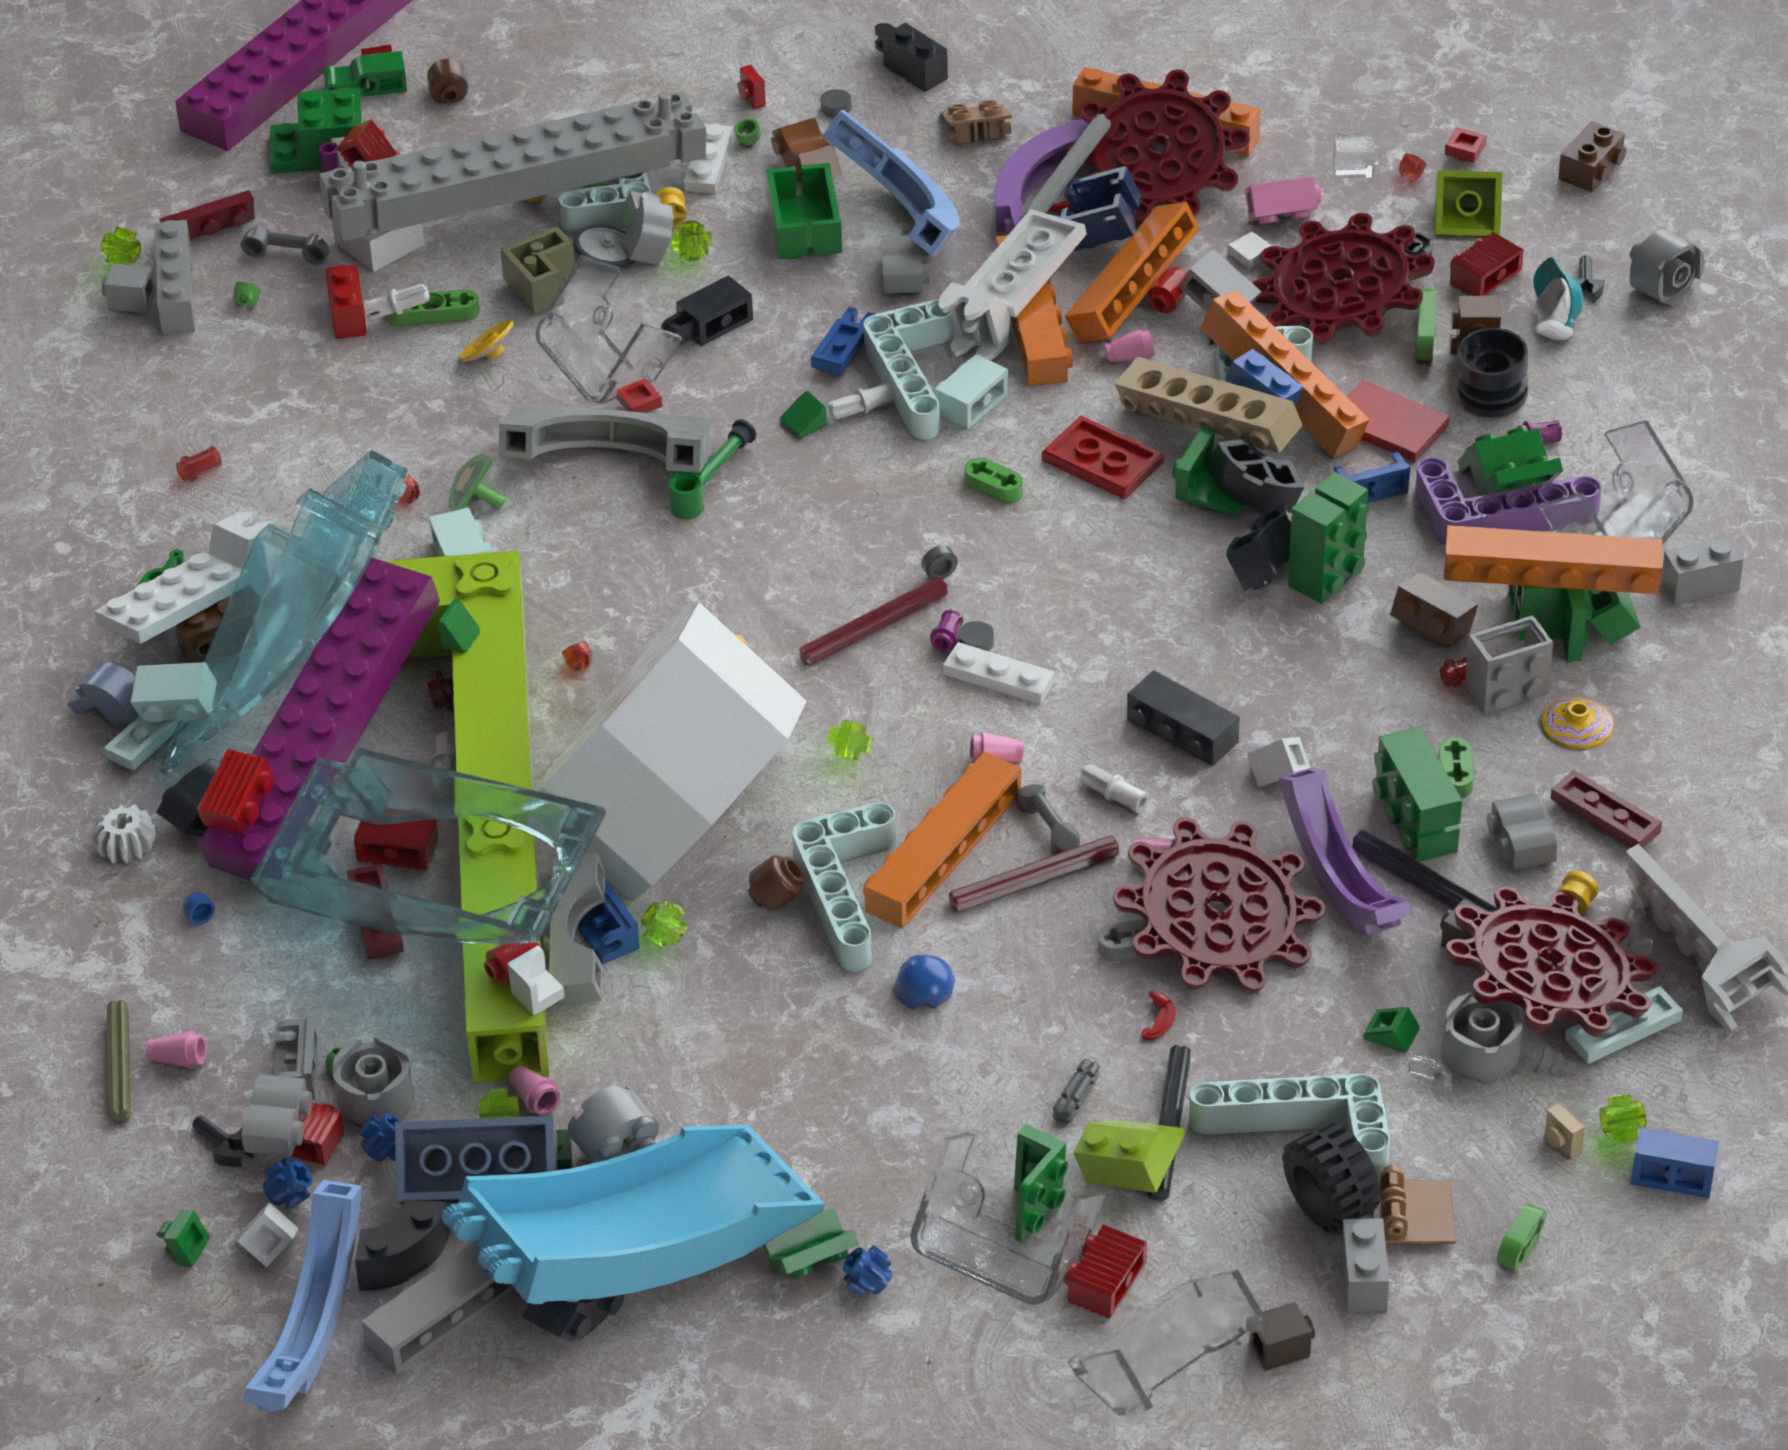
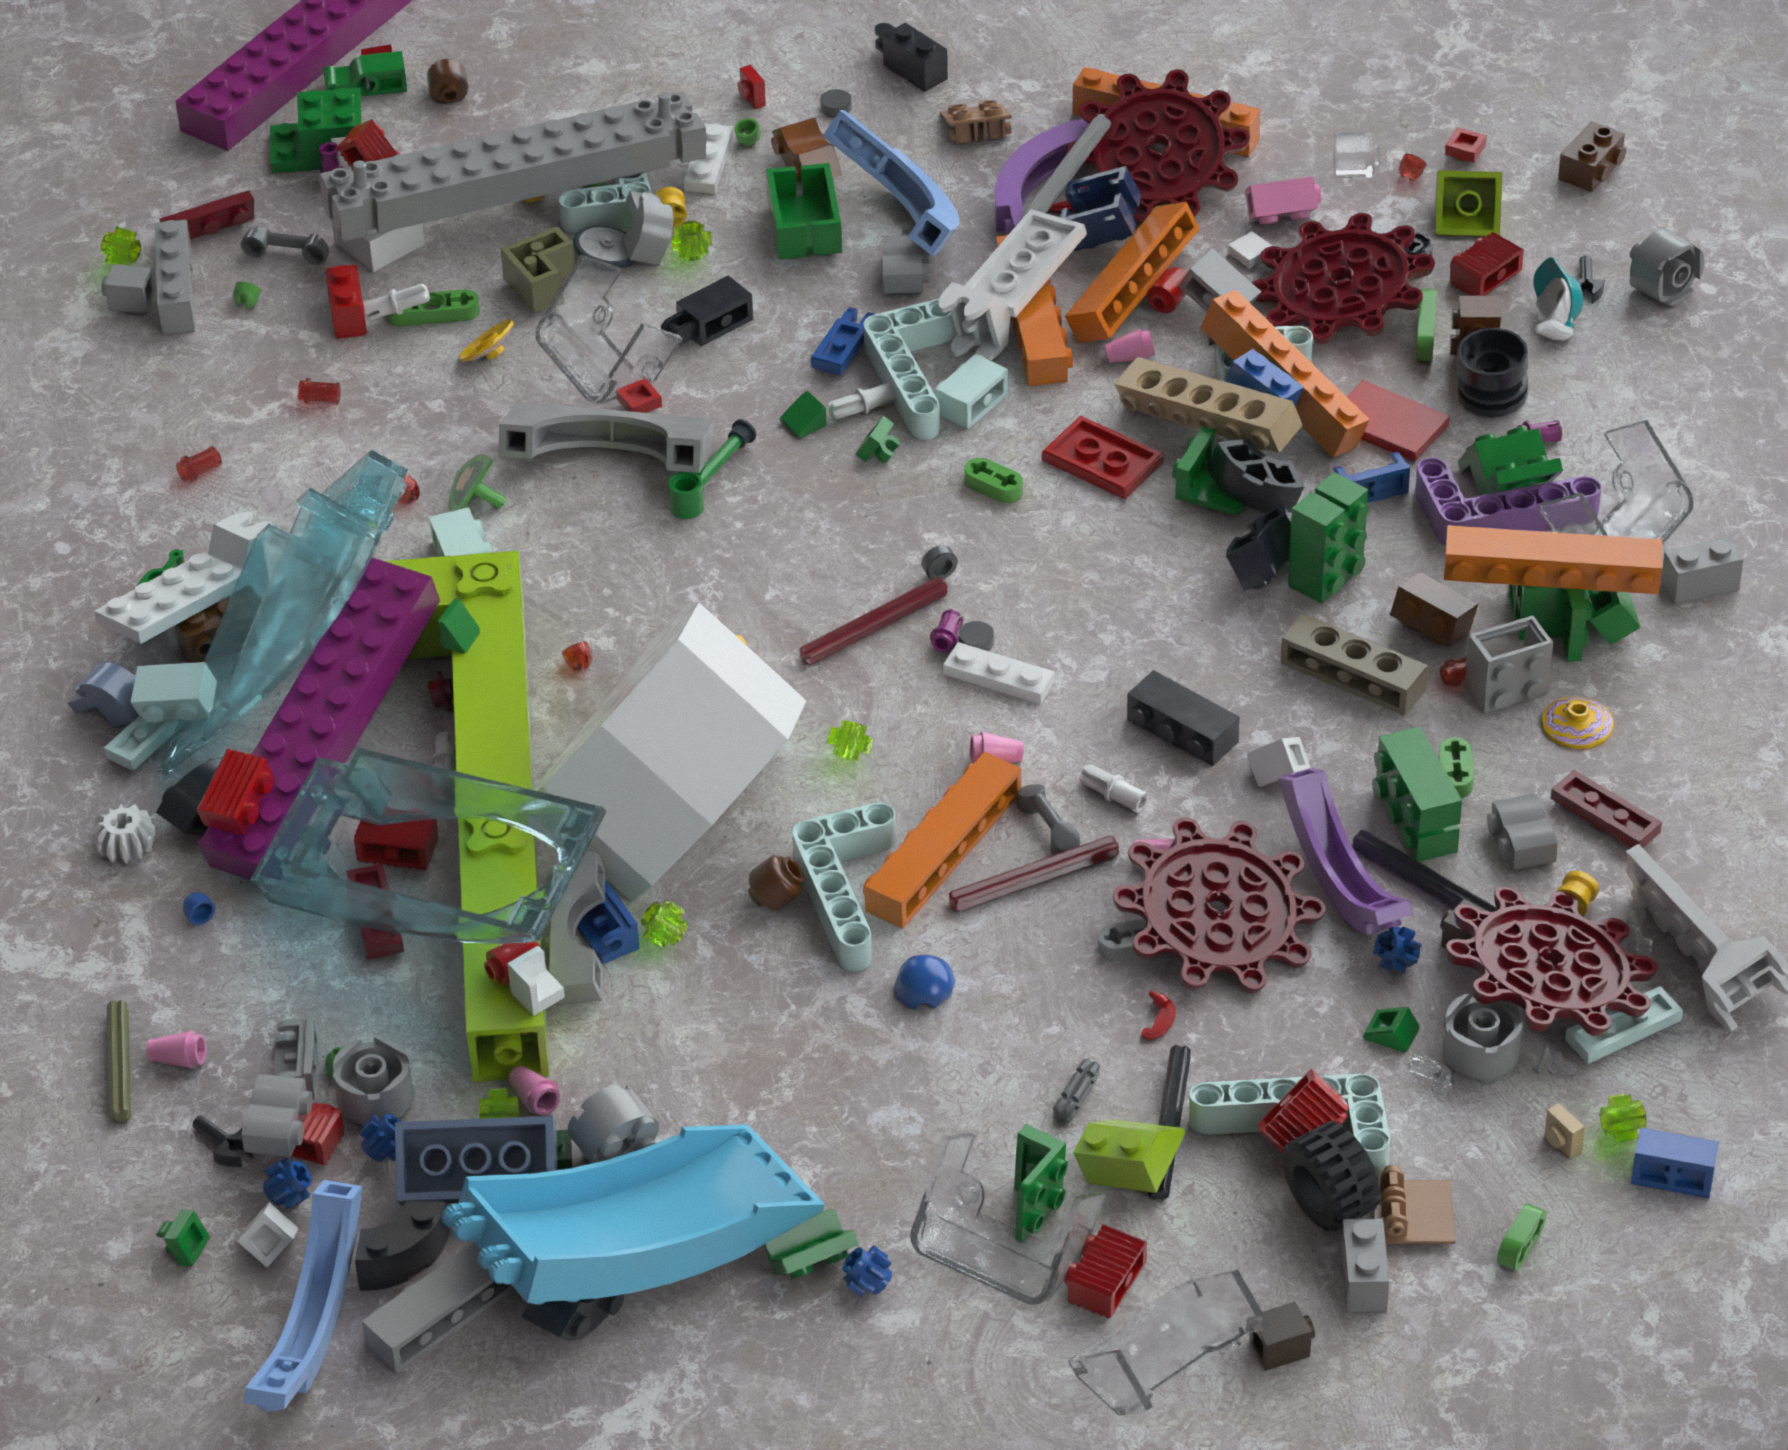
none -> clear red pin [298,377,341,404]
none -> green tile [855,416,900,463]
none -> red brick [1257,1068,1349,1153]
none -> dark tan brick [1281,613,1428,716]
none -> blue gear [1373,926,1422,973]

